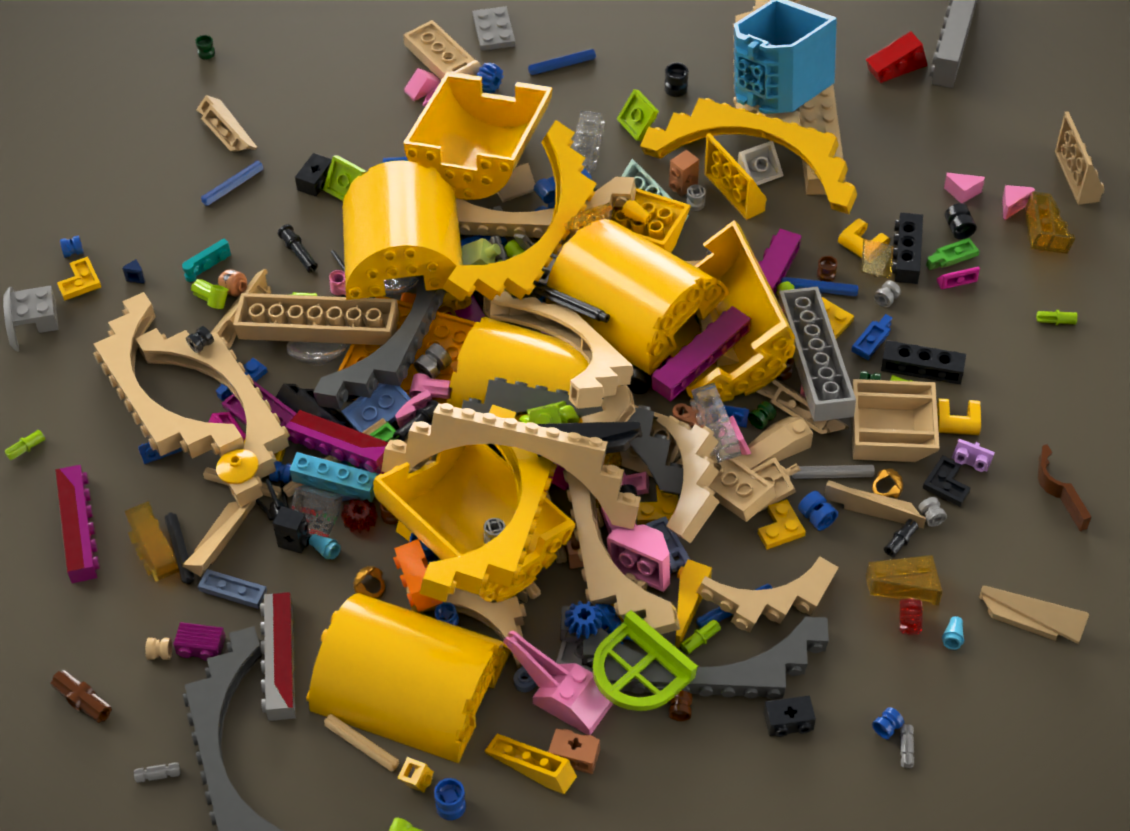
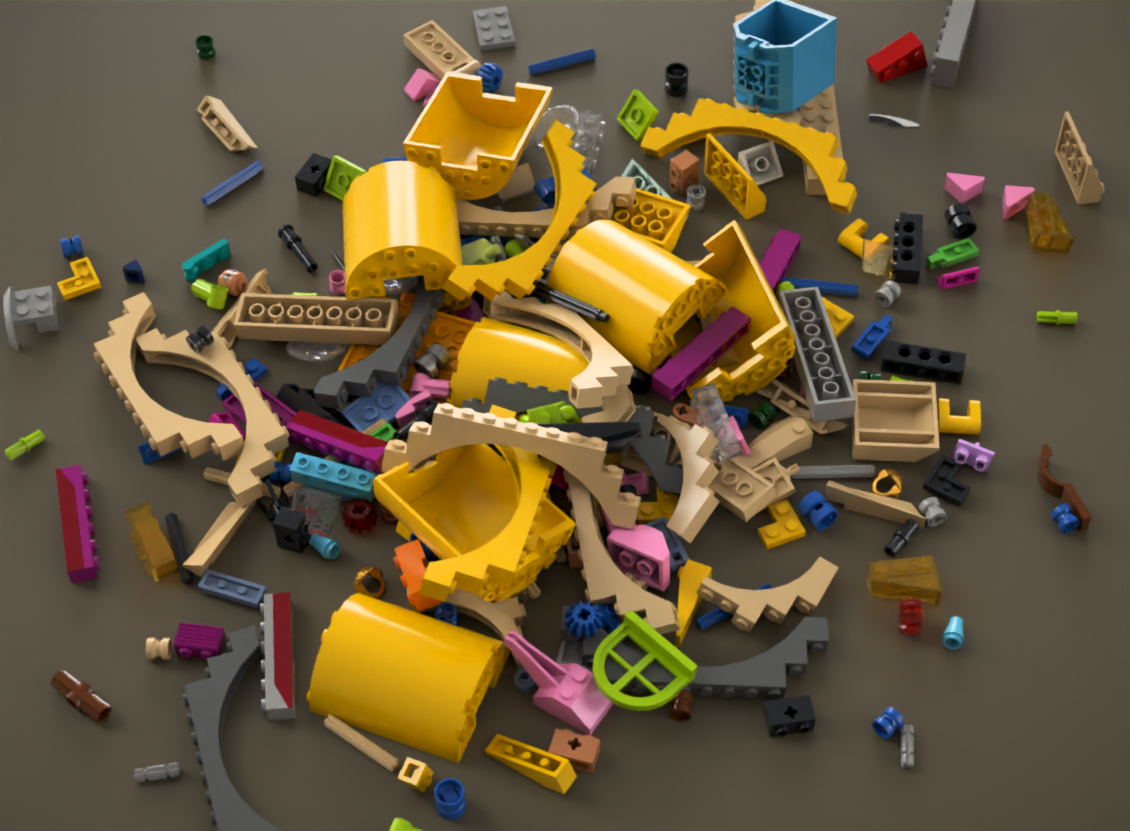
yellow dish [216,449,259,484] -> none
light grey wheel [484,518,505,544] -> none
clear yellow plate [564,202,612,231] -> none
yellow cone [622,200,652,225] -> none
lime axle [680,620,721,655] -> none
reddish brown wheel [817,256,838,282] -> none
tan wedge [979,586,1089,644] -> none
none -> clear dish [531,104,580,153]
none -> sticker [869,114,920,127]
none -> blue wheel [1050,504,1080,534]

